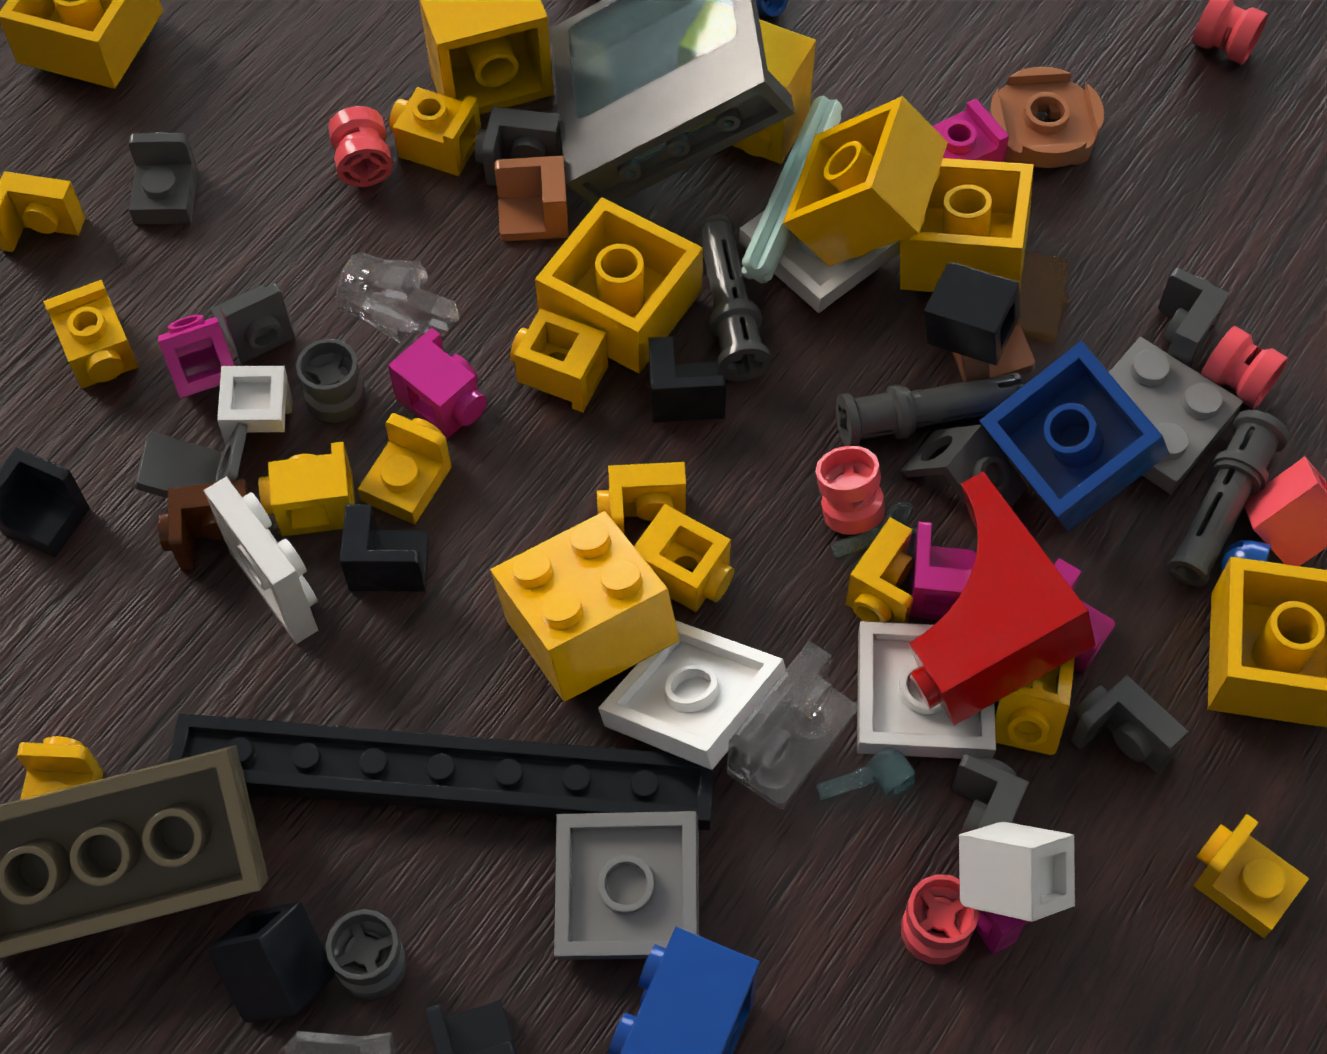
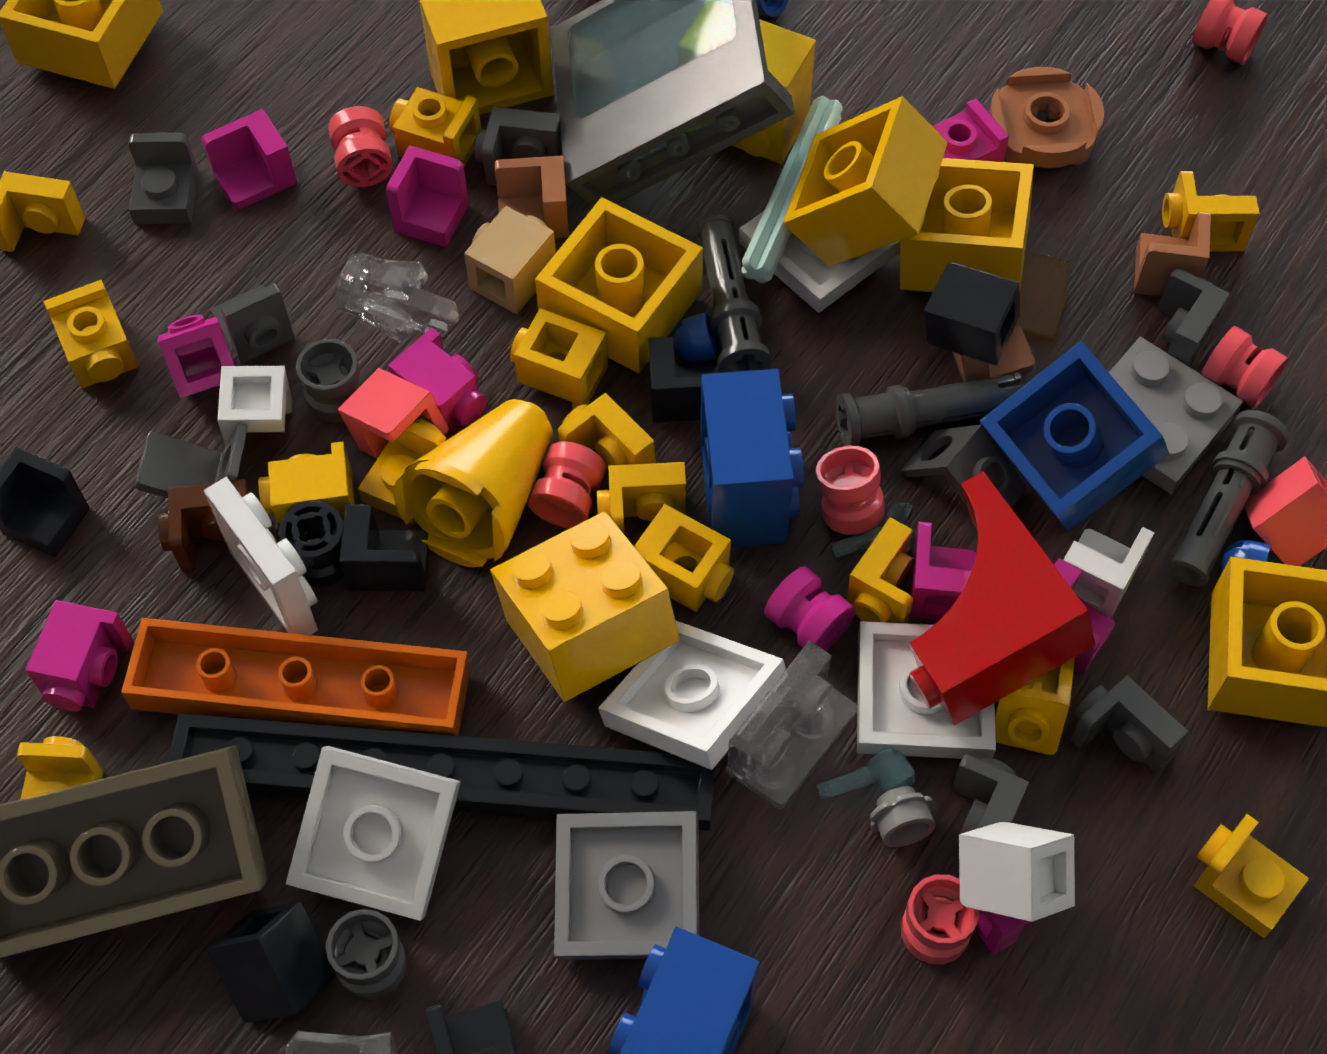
none -> dark pink brick [25,600,134,712]
none -> orange piece [121,618,471,736]
none -> dark pink panel [201,109,297,210]
none -> black wheel [279,501,344,587]
none -> white plate [286,746,461,921]
none -> coral panel [337,368,449,458]
none -> dark pink panel [386,145,469,248]
none -> yellow cone [393,399,553,568]
none -> tan brick [464,206,556,314]
none -> coral wheel [528,441,607,528]
none -> yellow bracket [558,393,655,468]
none -> blue hinge [672,312,719,363]
none -> blue brick [700,369,804,547]
none -> dark pink wheel [764,566,856,658]
none -> light grey plate [870,786,936,847]
none -> white panel [1064,527,1155,618]
none -> nougat panel [1134,212,1211,297]
none -> yellow bracket [1162,171,1260,251]

